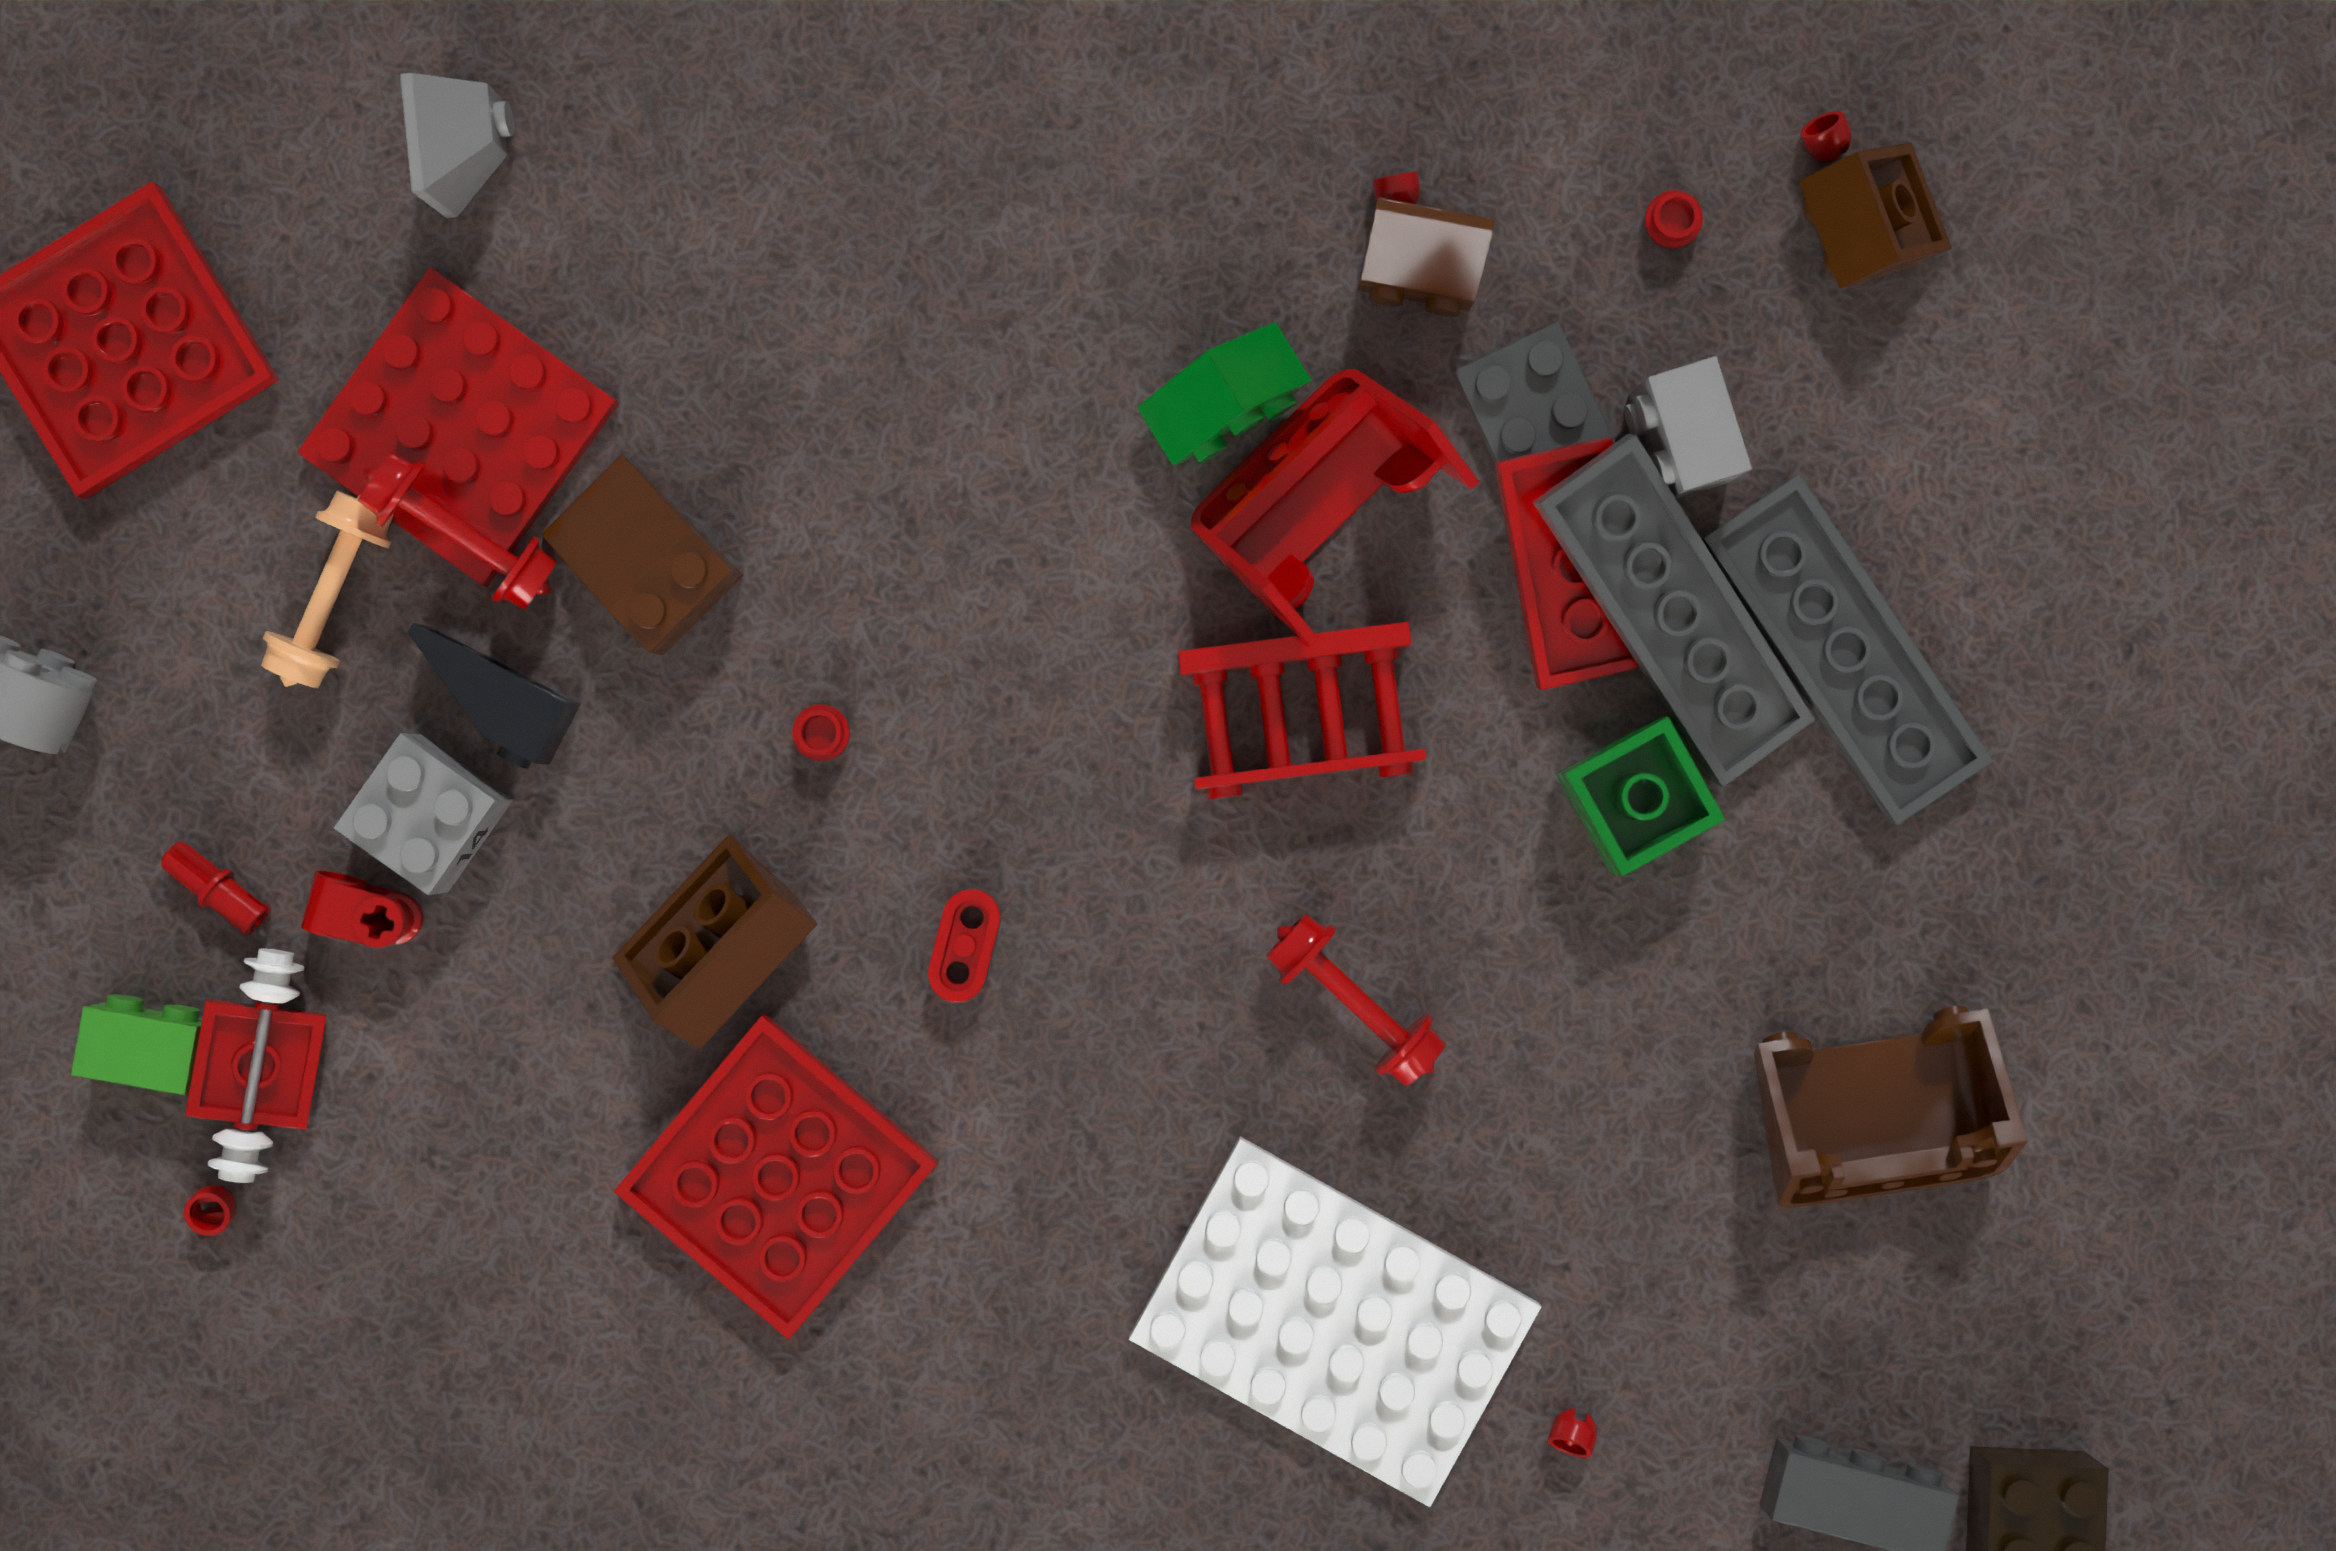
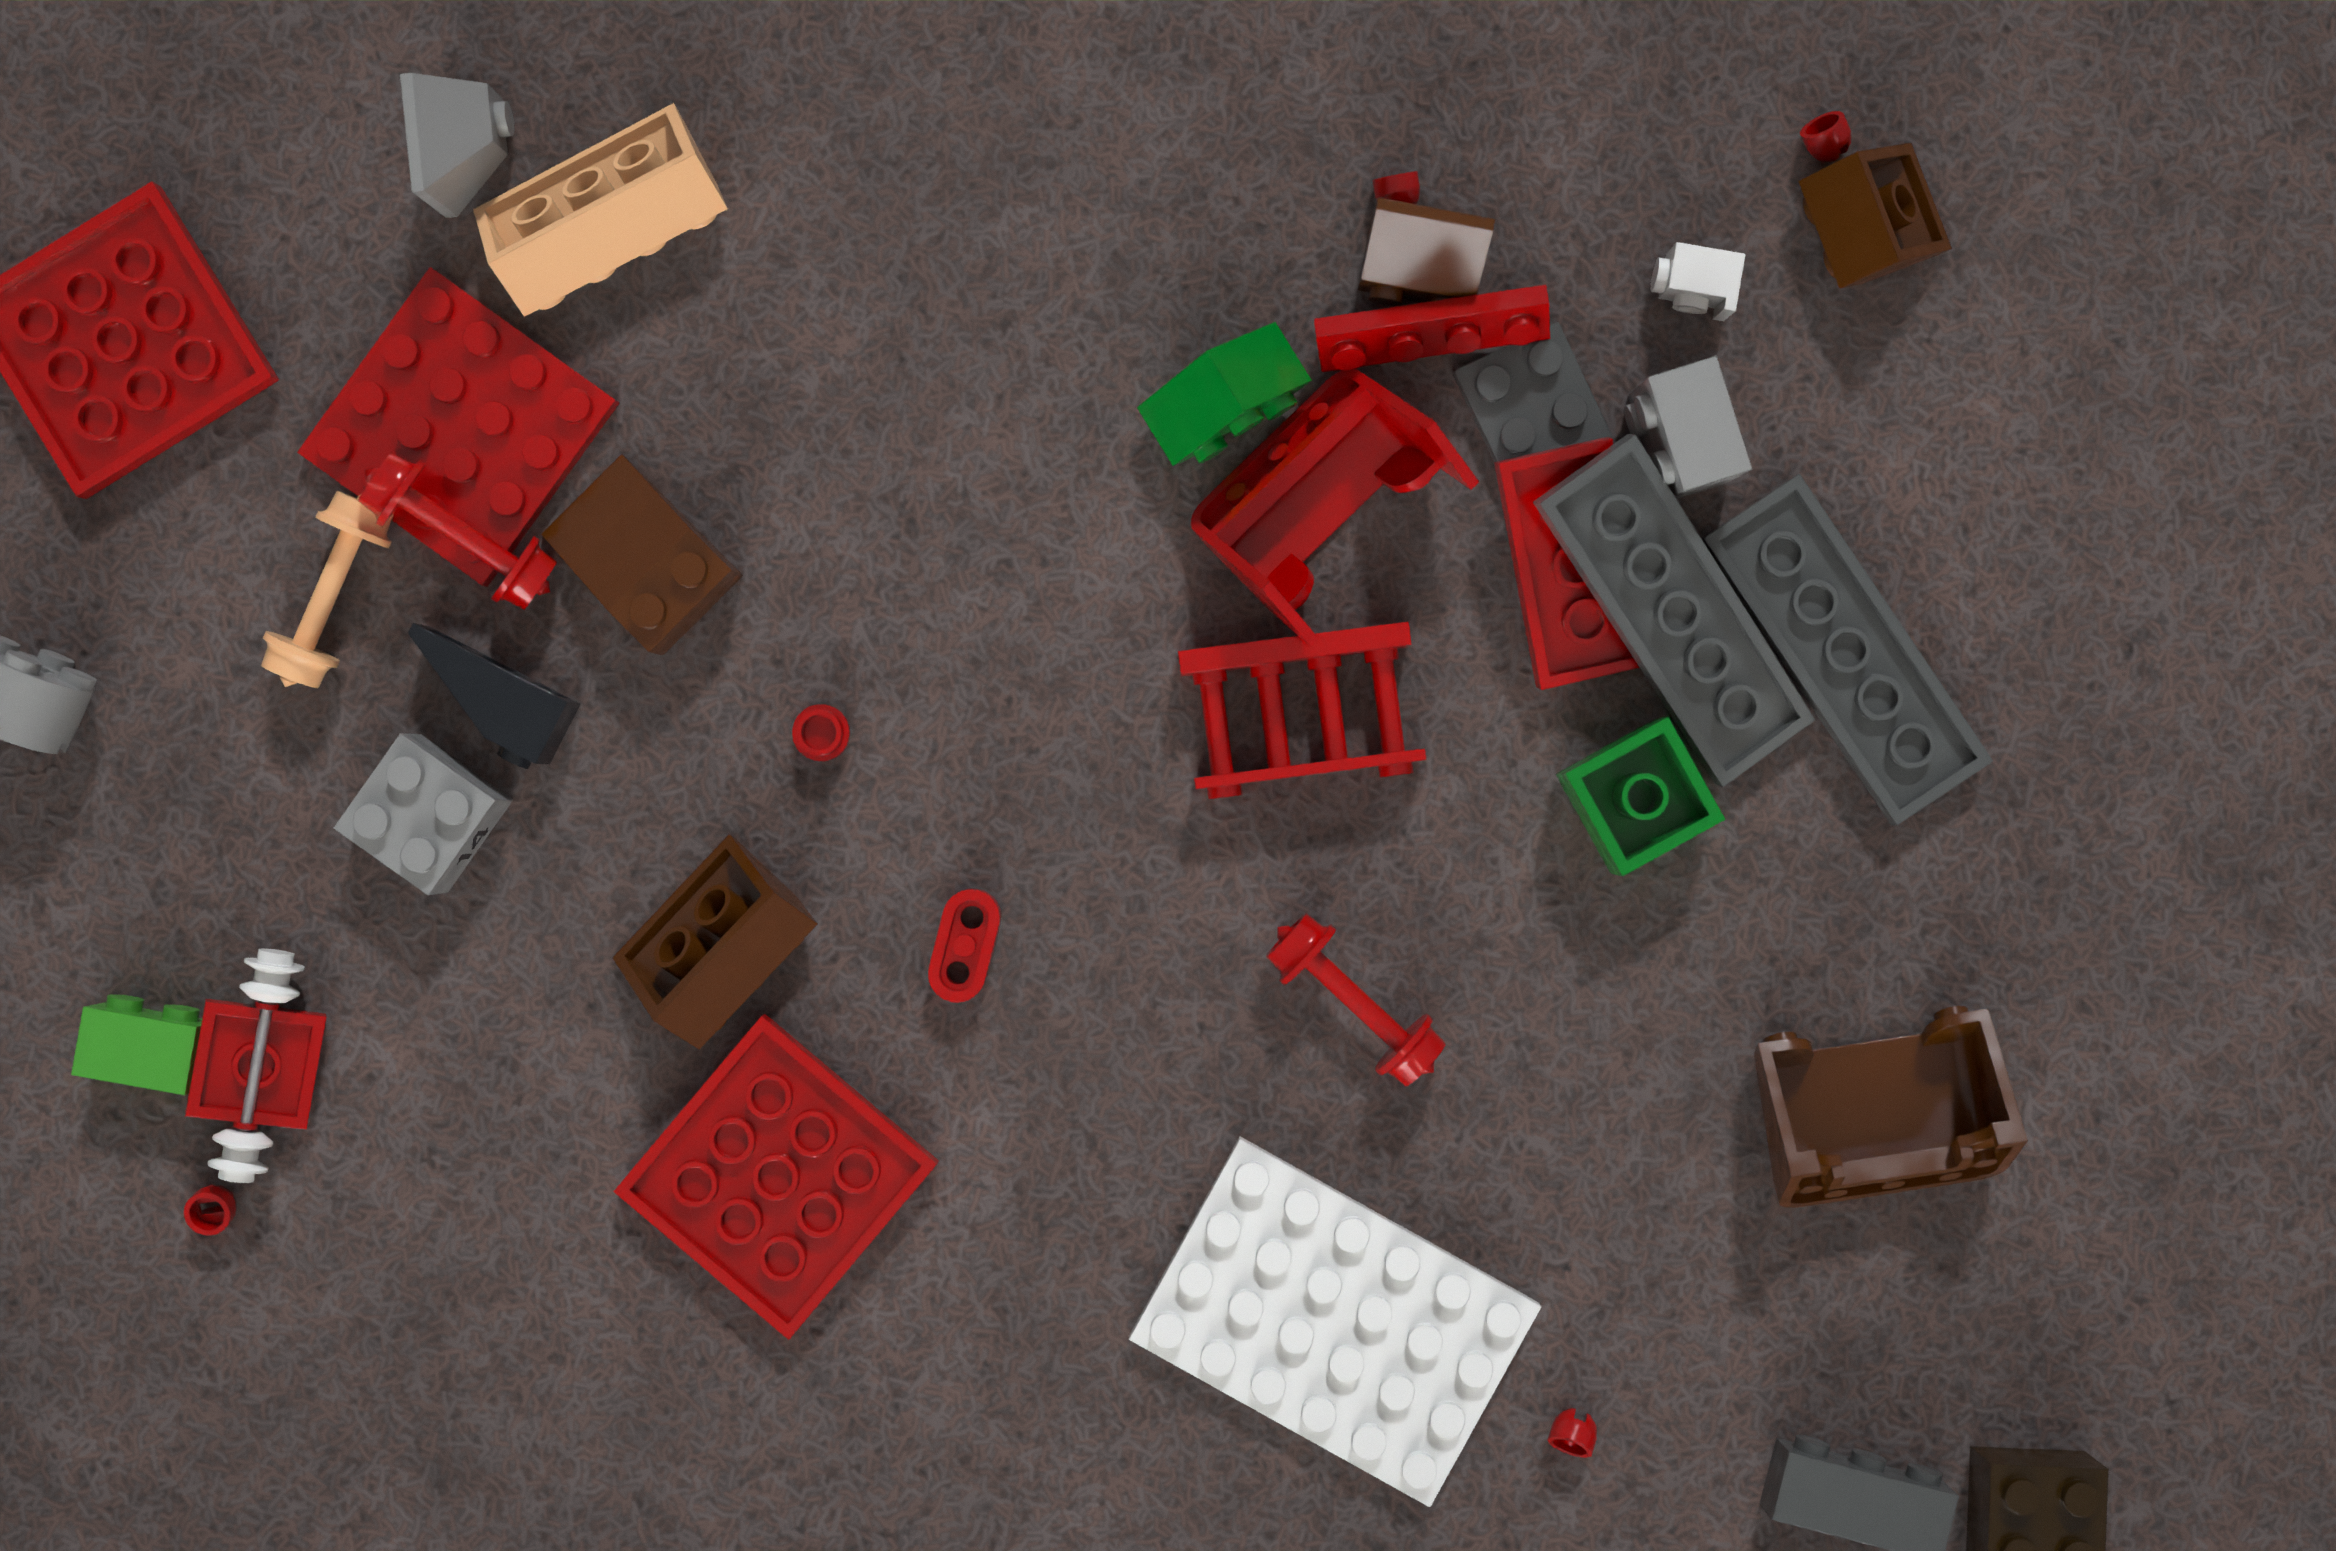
red axle [161,841,271,936] -> none
red piece [301,870,424,948] -> none
red plate [1644,190,1703,249] -> none
none -> light nougat slope [473,103,728,317]
none -> red plate [1314,285,1551,372]
none -> white brick [1651,242,1746,321]

